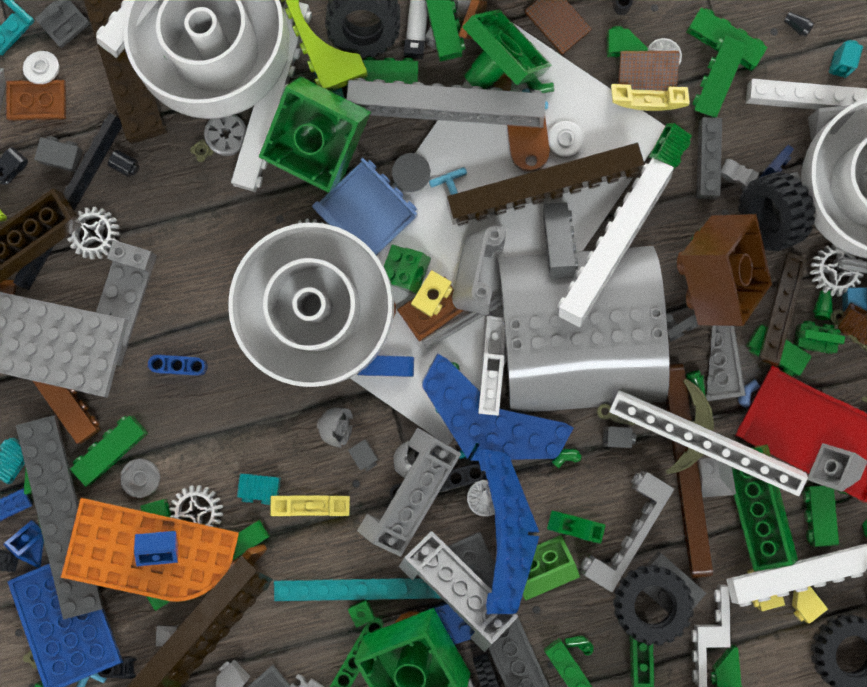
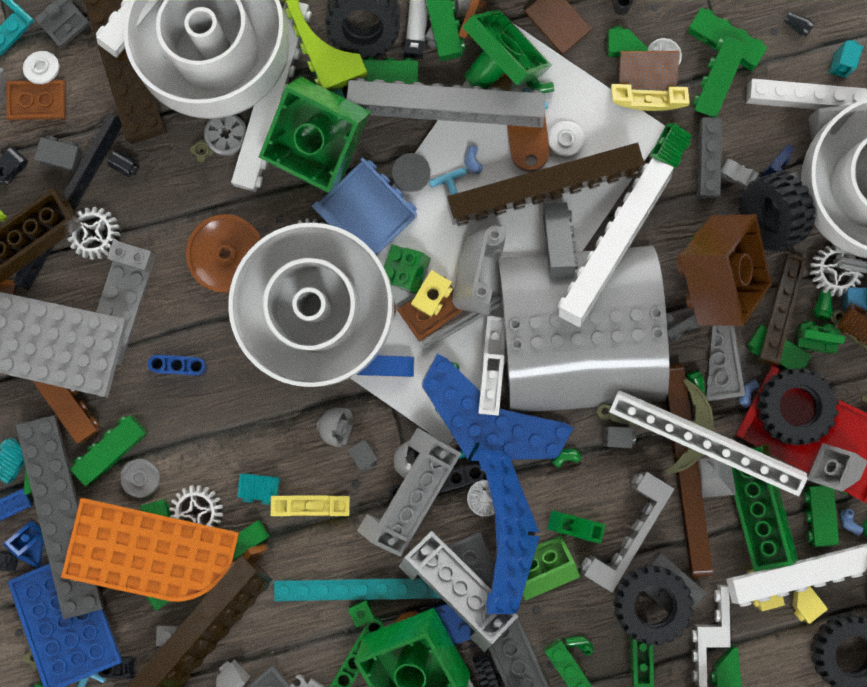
blue brick [134,531,178,566] -> none
none -> dark orange dish [186,214,262,293]
none -> medium blue arm [464,145,483,174]
none -> black tyre [756,368,839,445]
none -> medium blue arm [840,508,863,536]

